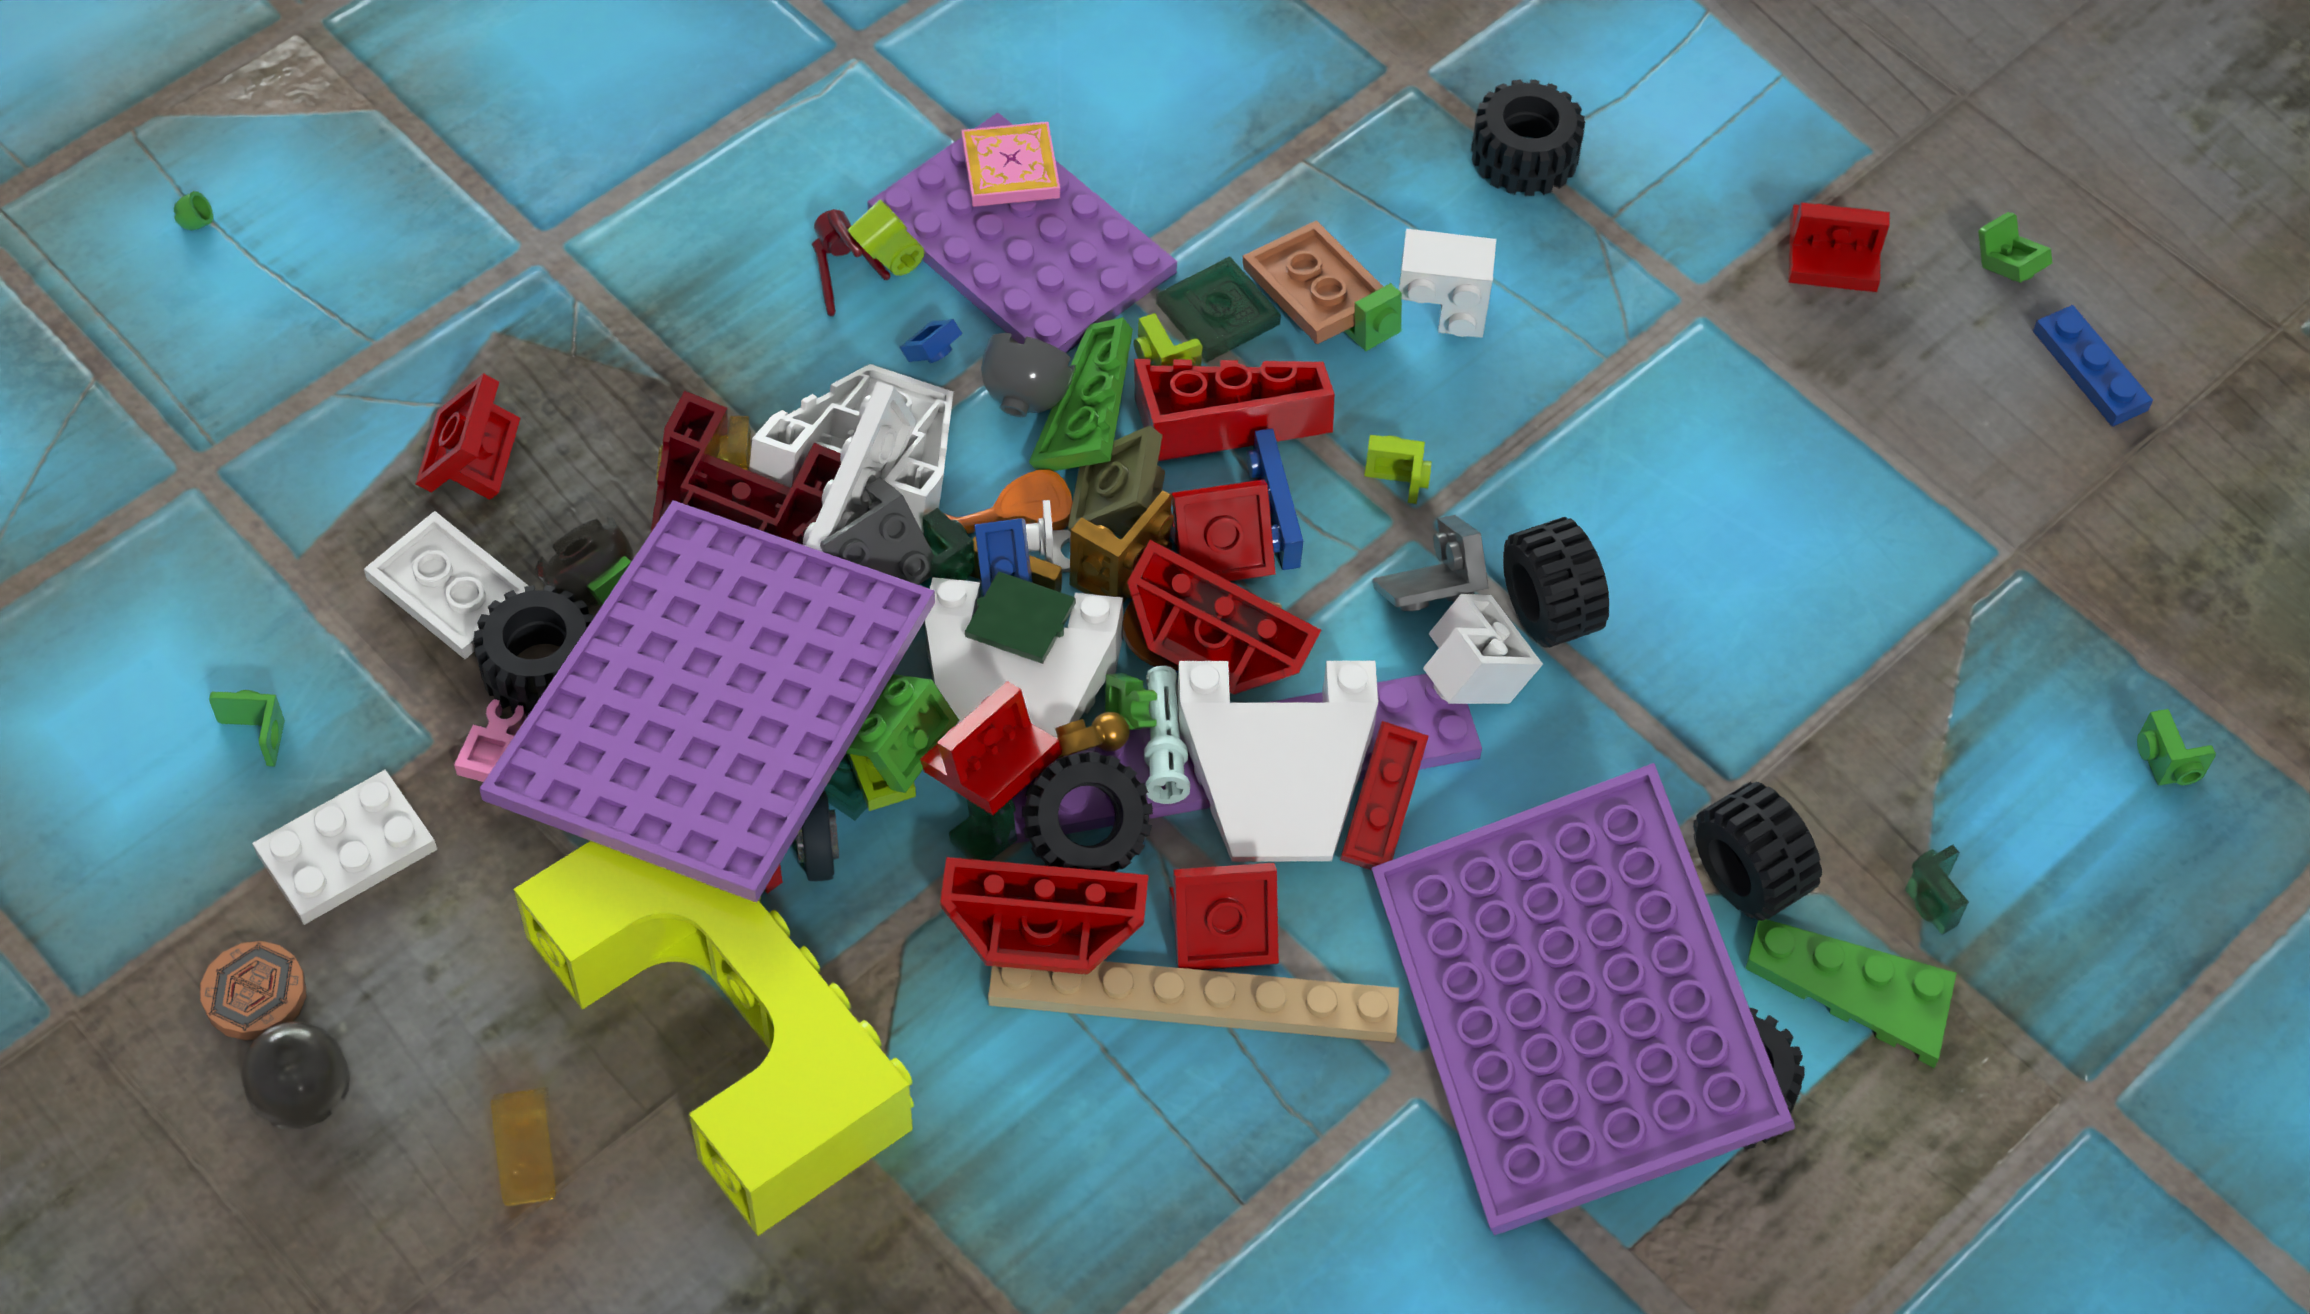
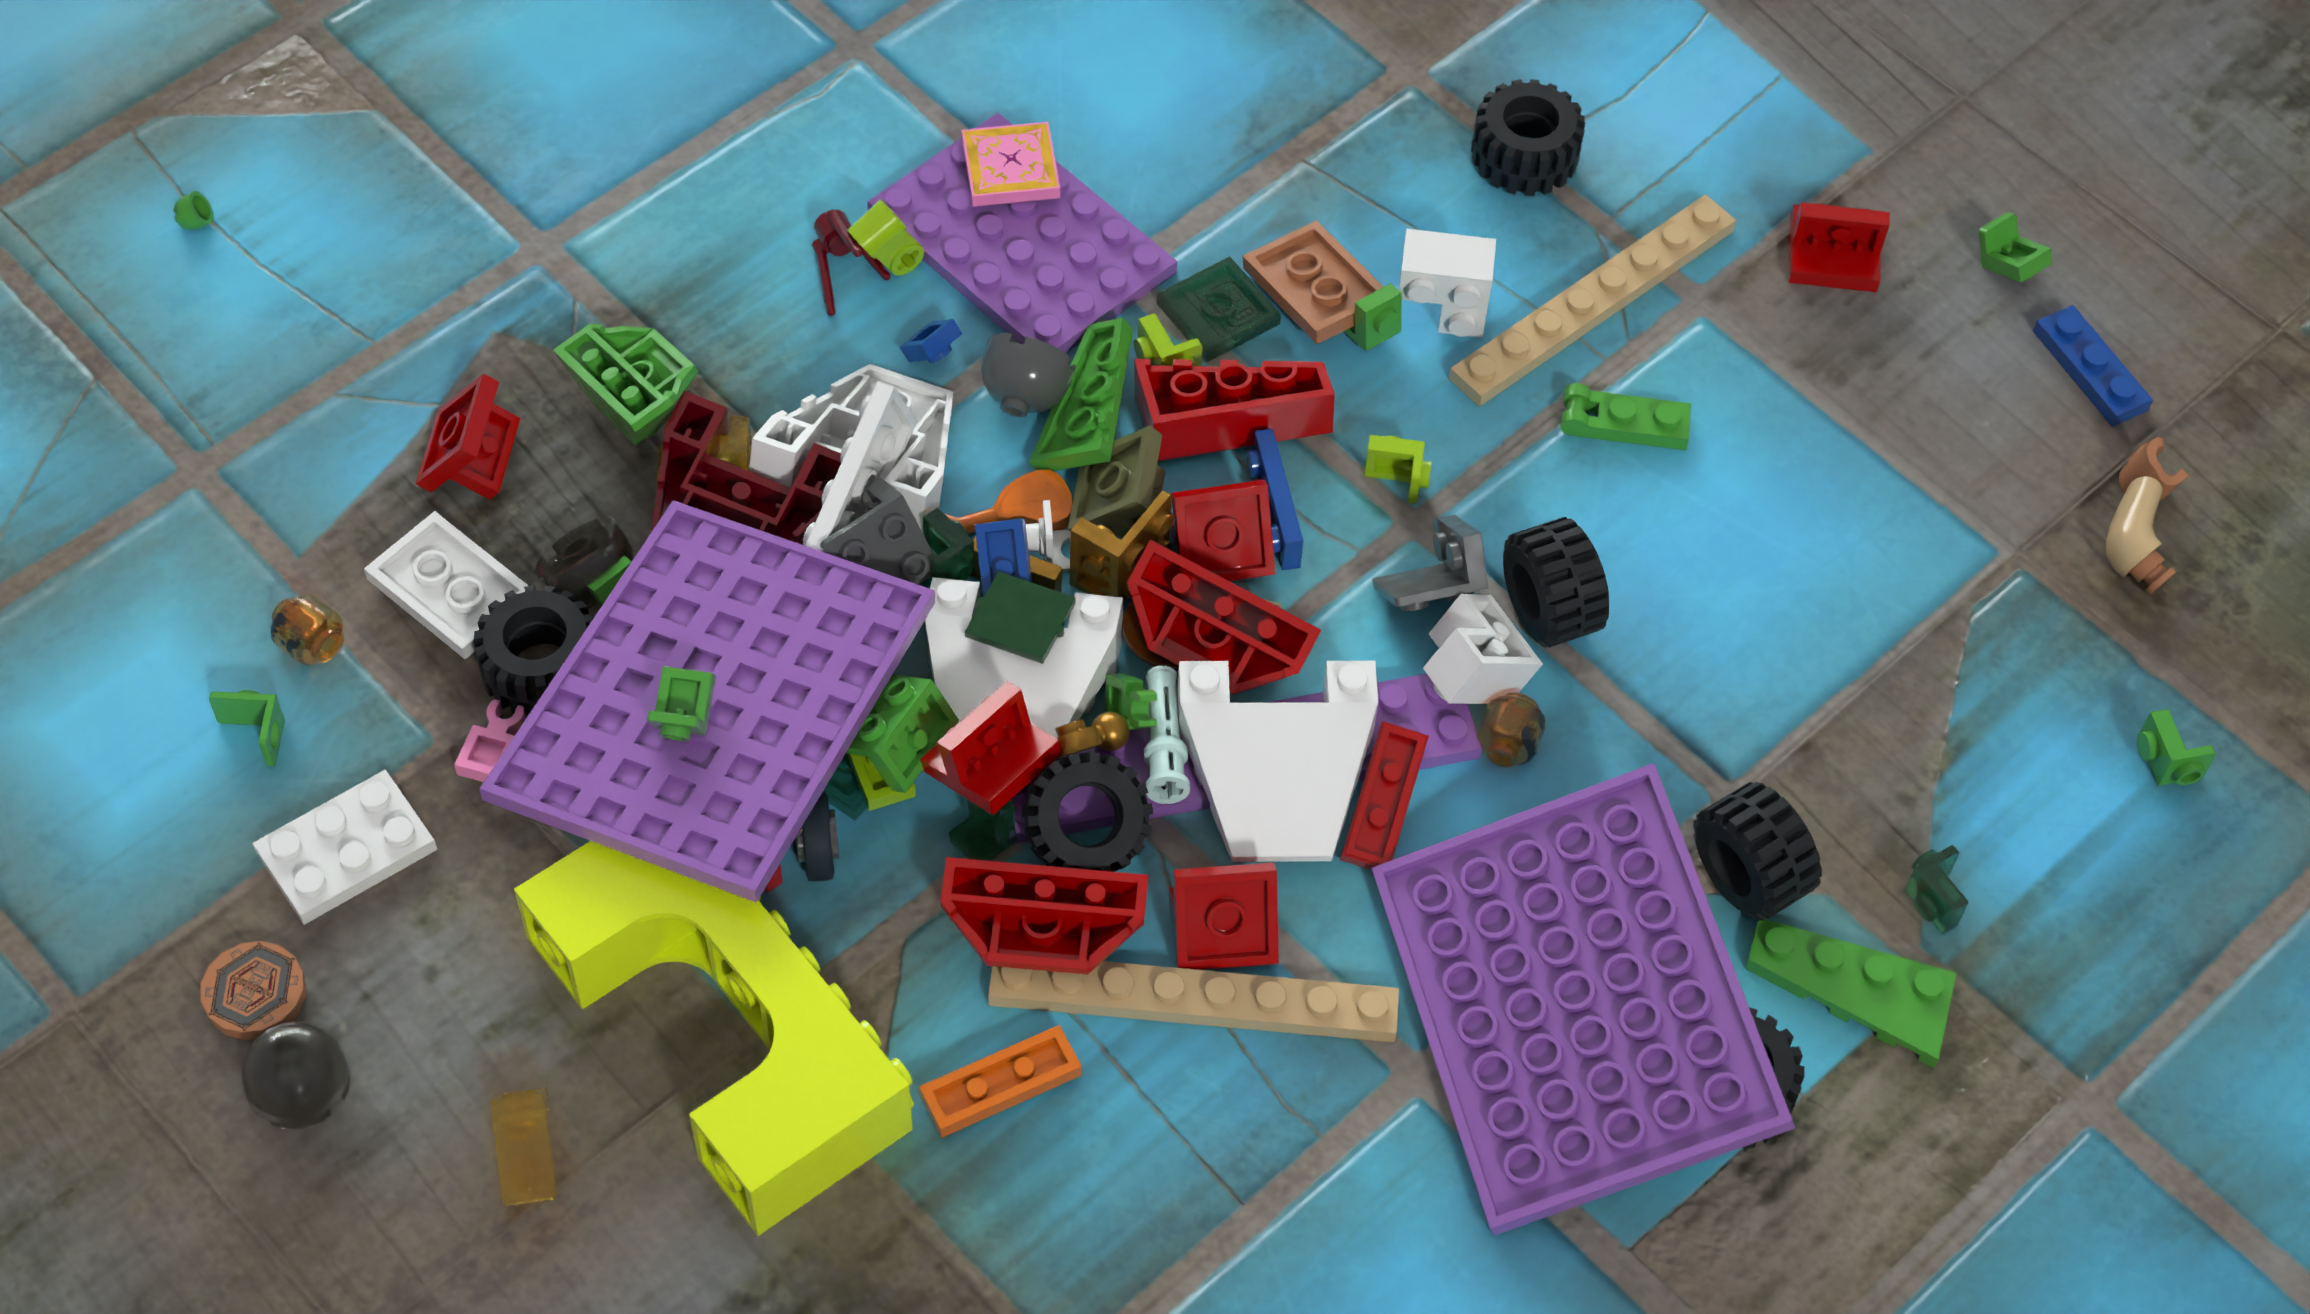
none -> clear orange head [270,594,344,665]
none -> bright green wedge [553,324,698,446]
none -> bright green bracket [647,666,716,741]
none -> orange plate [919,1025,1082,1138]
none -> tan plate [1449,194,1737,407]
none -> clear orange head [1476,693,1546,767]
none -> bright green plate [1560,383,1691,450]
none -> piece [2106,437,2189,595]

